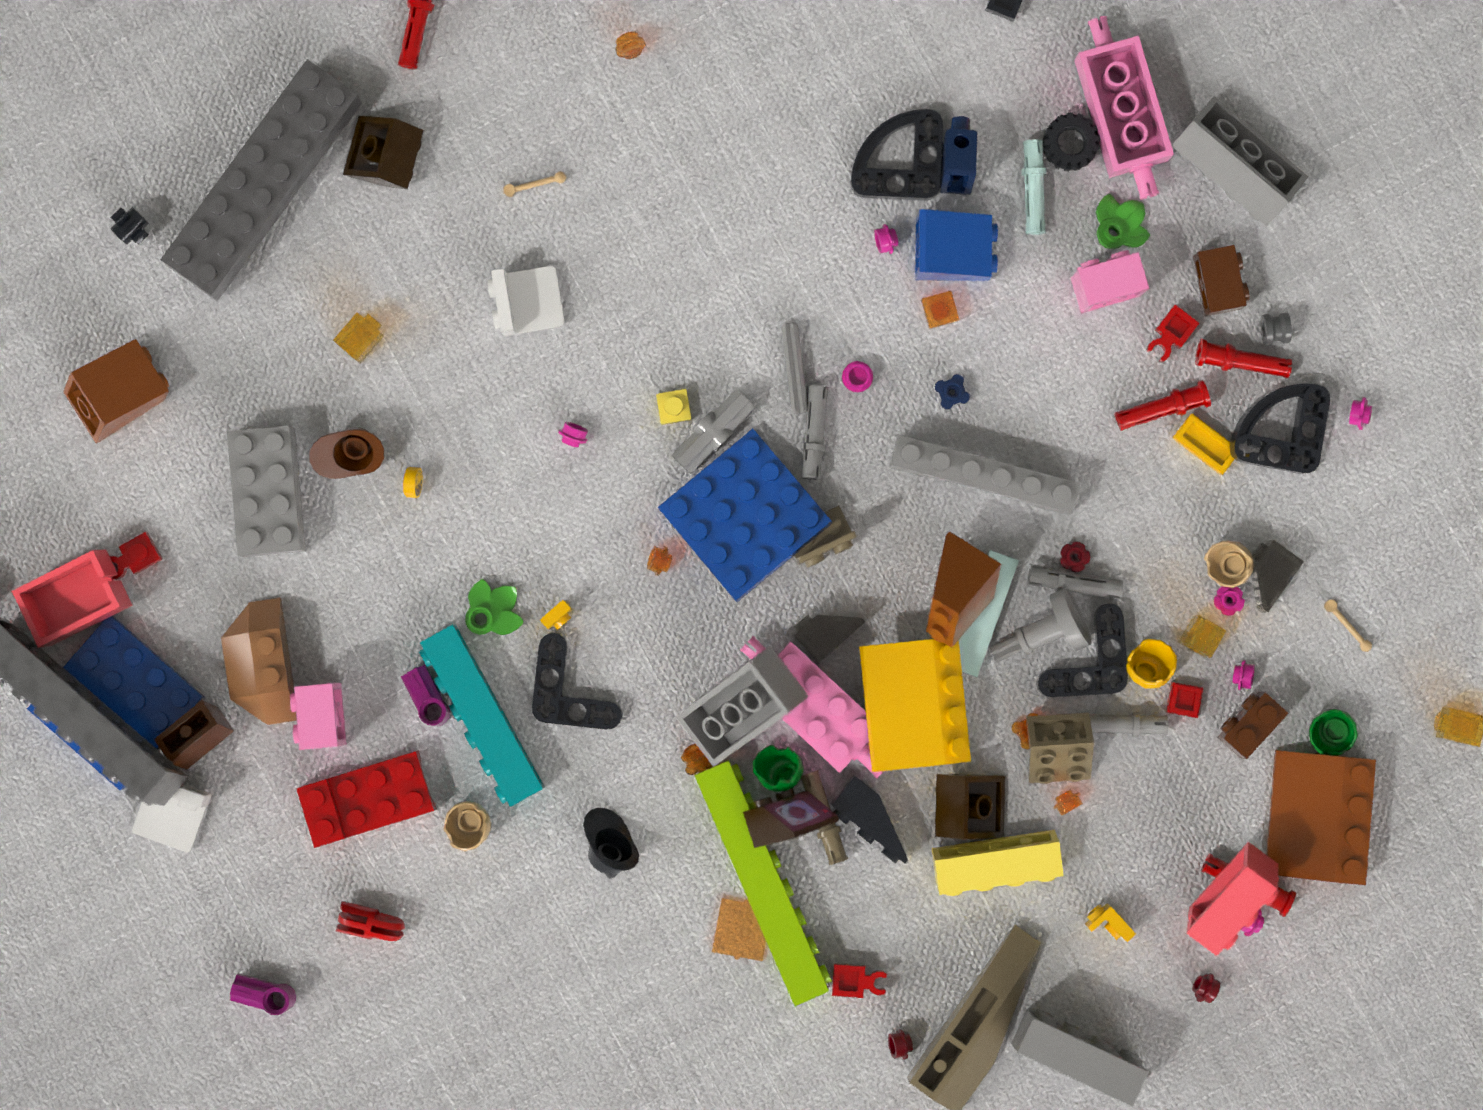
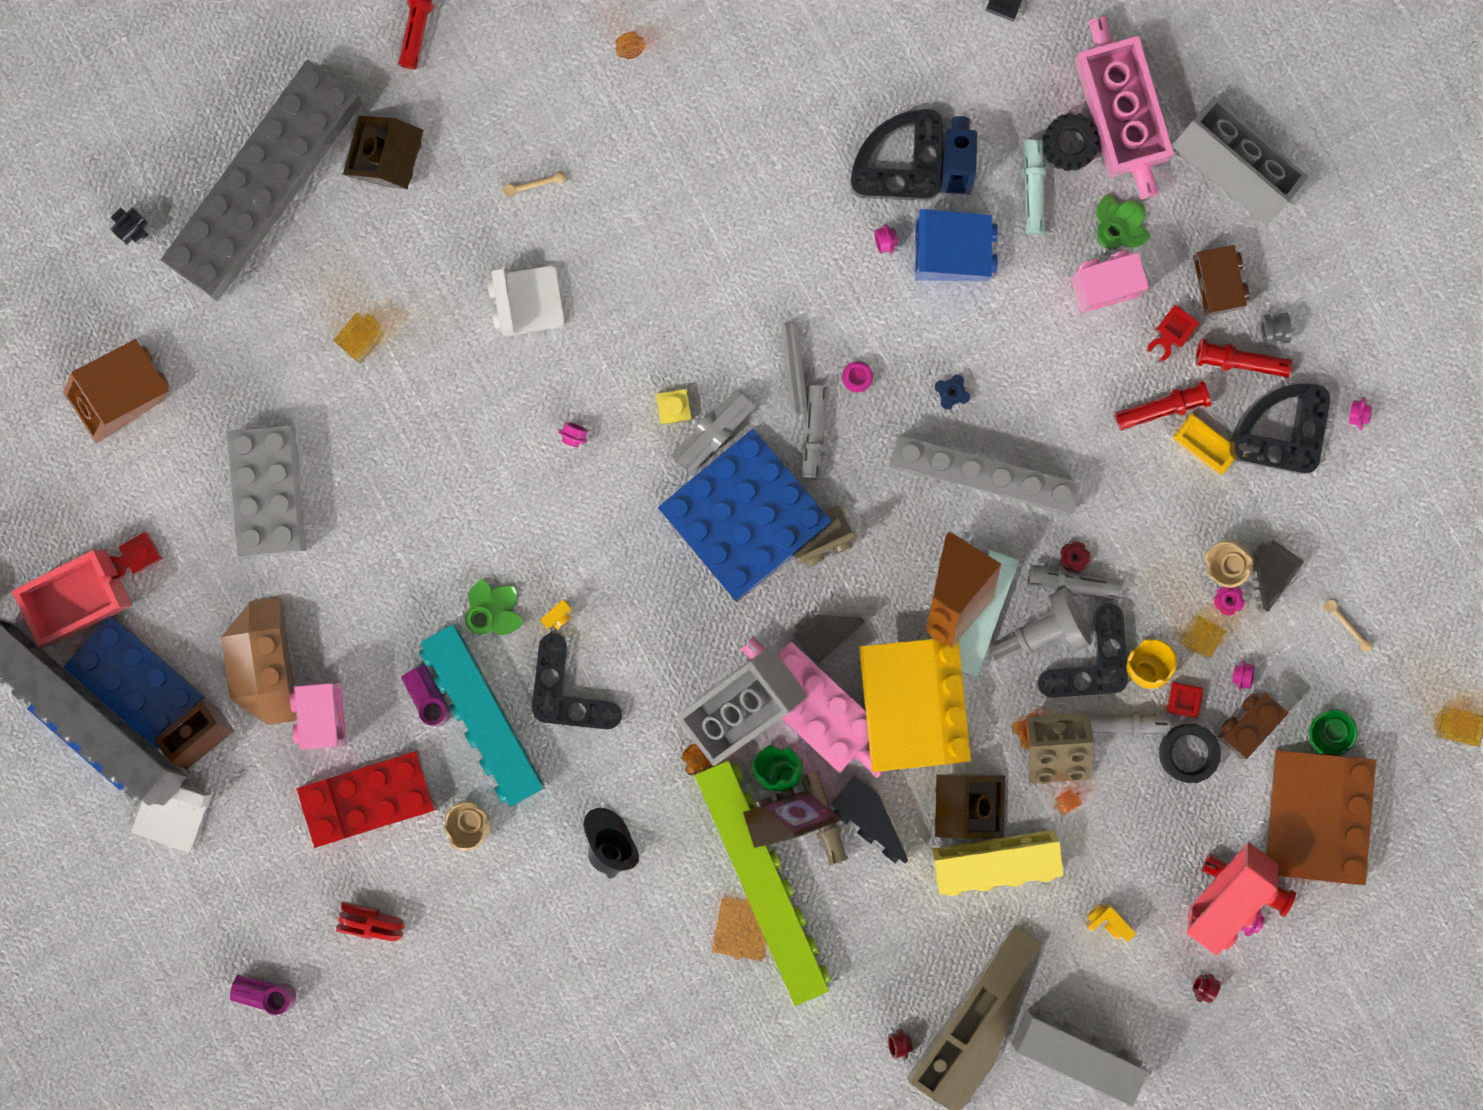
reddish brown piece [309,427,384,479] -> none
yellow tile [403,466,423,498] -> none
clear orange plate [647,546,672,576] -> none
red plate [832,963,887,998] -> none
clear orange plate [921,291,959,330] -> none
none -> black tyre [1159,724,1221,783]

